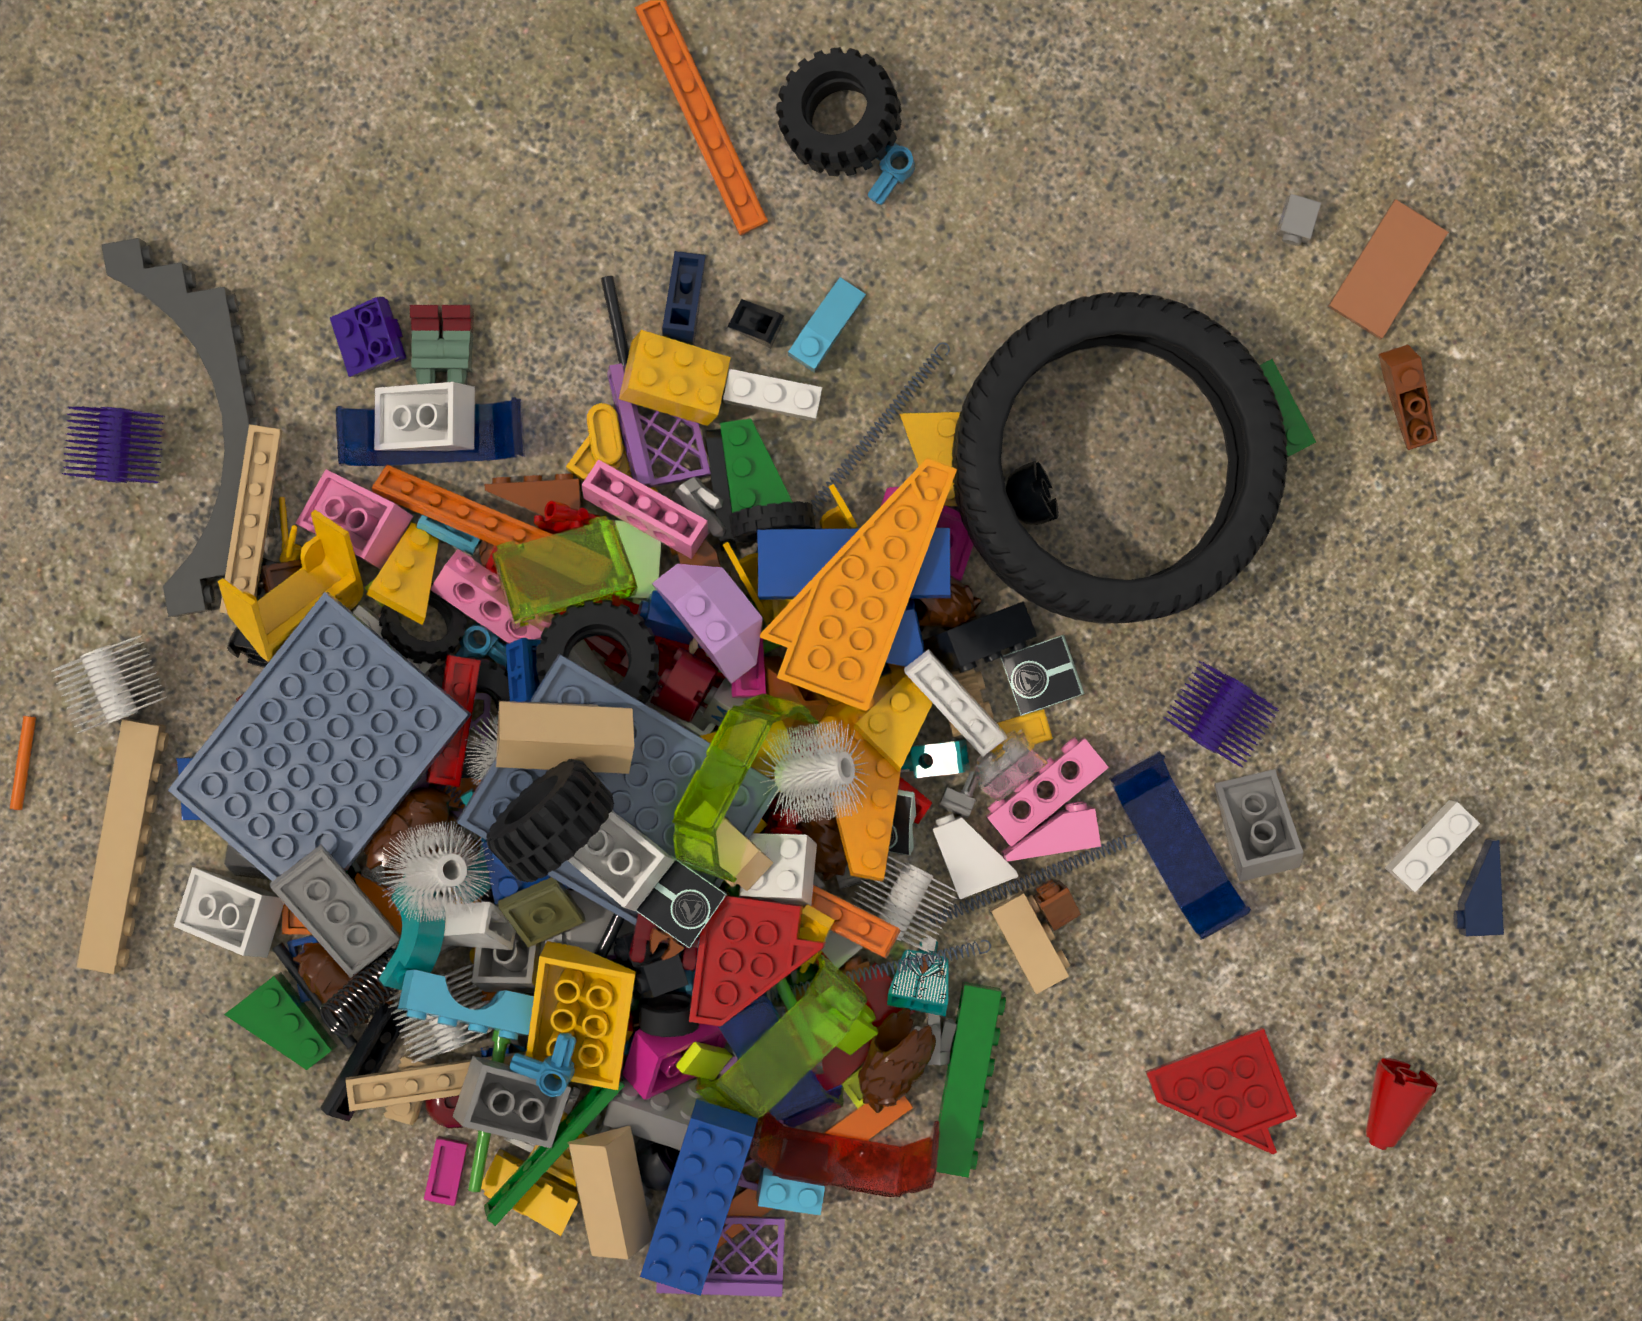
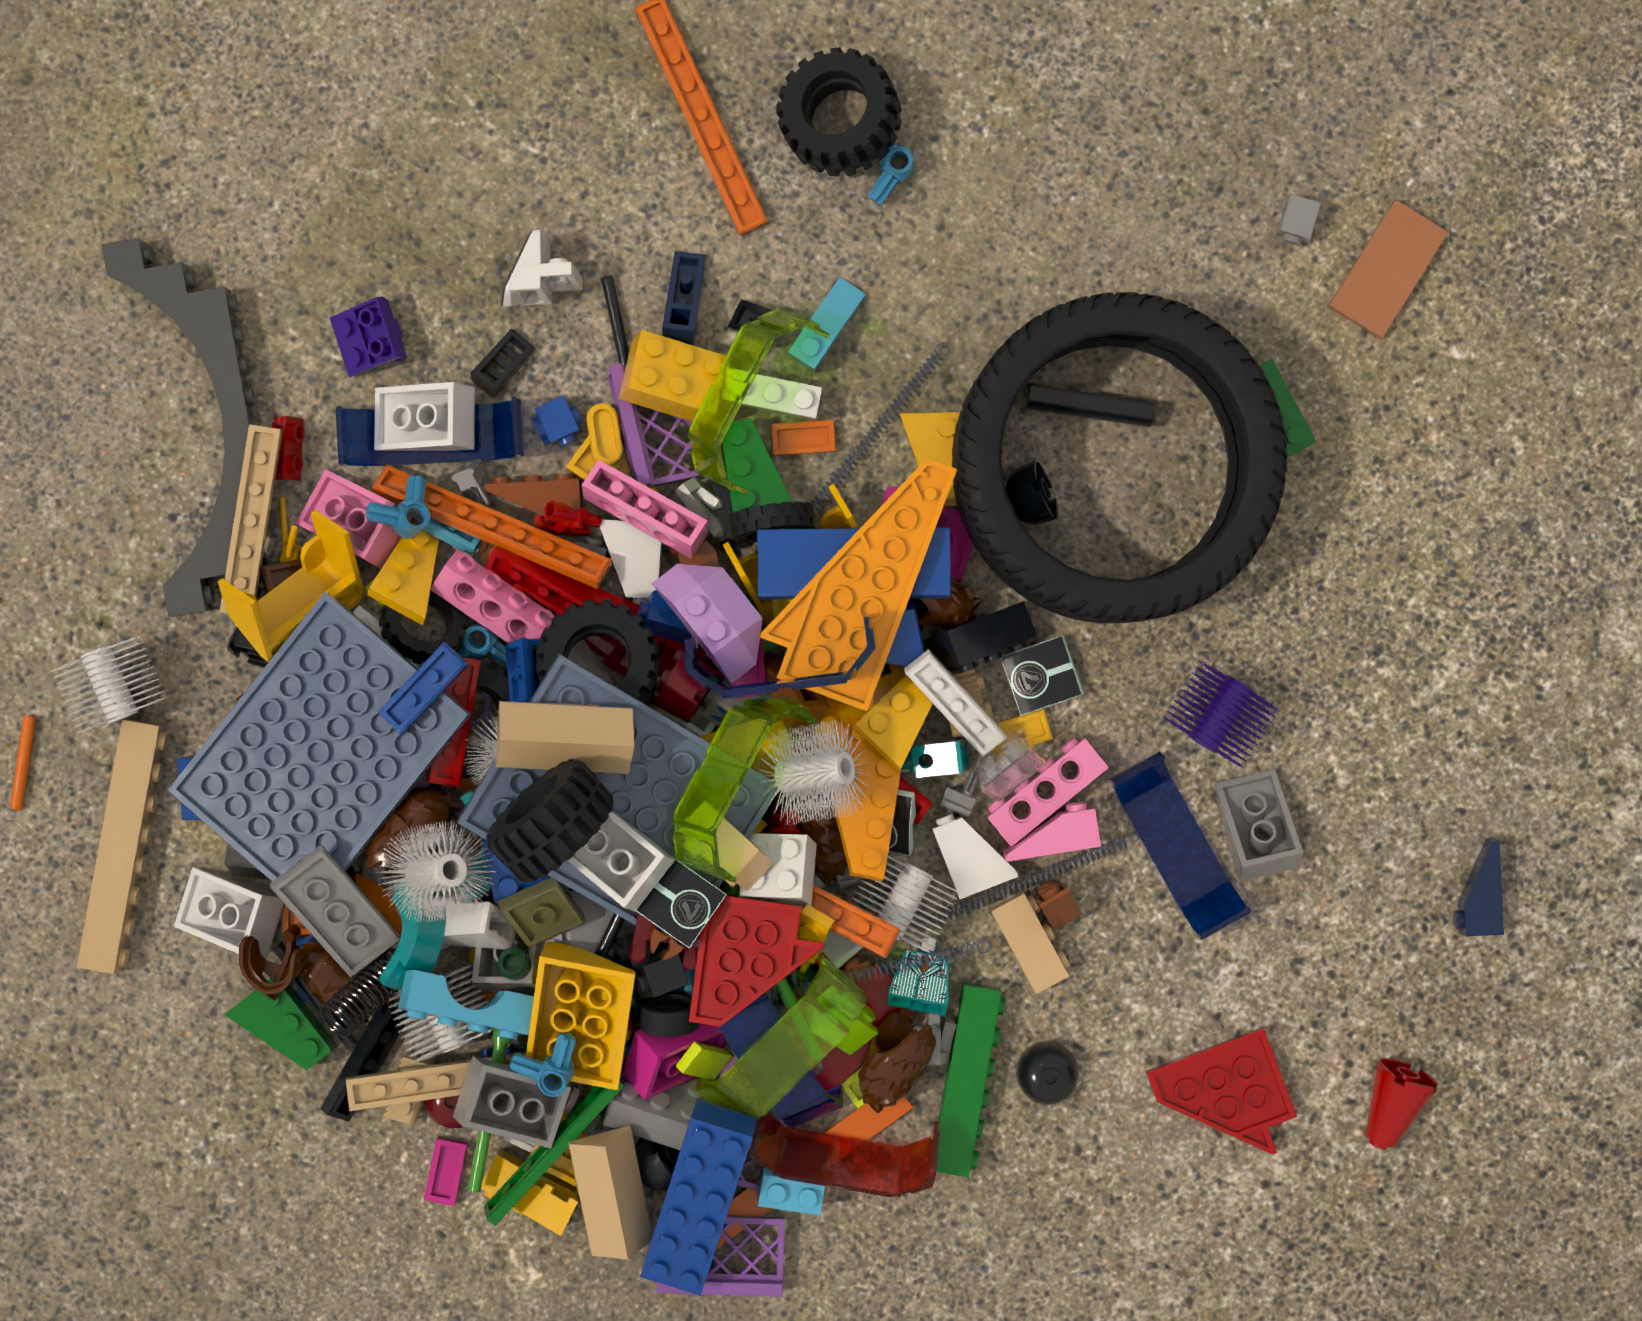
dark purple piece [62,406,165,483] -> none
sand green hips [410,305,474,385] -> none
clear neon green windscreen [492,516,638,630] -> none
dark orange slope [1378,344,1438,450] -> none
white brick [1385,800,1480,892] -> none
none -> reddish brown helmet [239,924,307,1001]
none -> red hinge [272,416,305,481]
none -> dark azure axle [365,475,431,539]
none -> blue tile [378,642,469,735]
none -> light grey piece [452,459,491,506]
none -> black slope [470,328,535,399]
none -> dark green tile [497,947,532,981]
none -> white piece [500,229,583,307]
none -> blue brick [532,396,584,447]
none -> clear blue windscreen [683,614,877,698]
none -> clear neon green windscreen [687,308,830,495]
none -> orange tile [771,420,836,456]
none -> black cylinder [1016,1042,1079,1105]
none -> black brick [1026,384,1155,427]

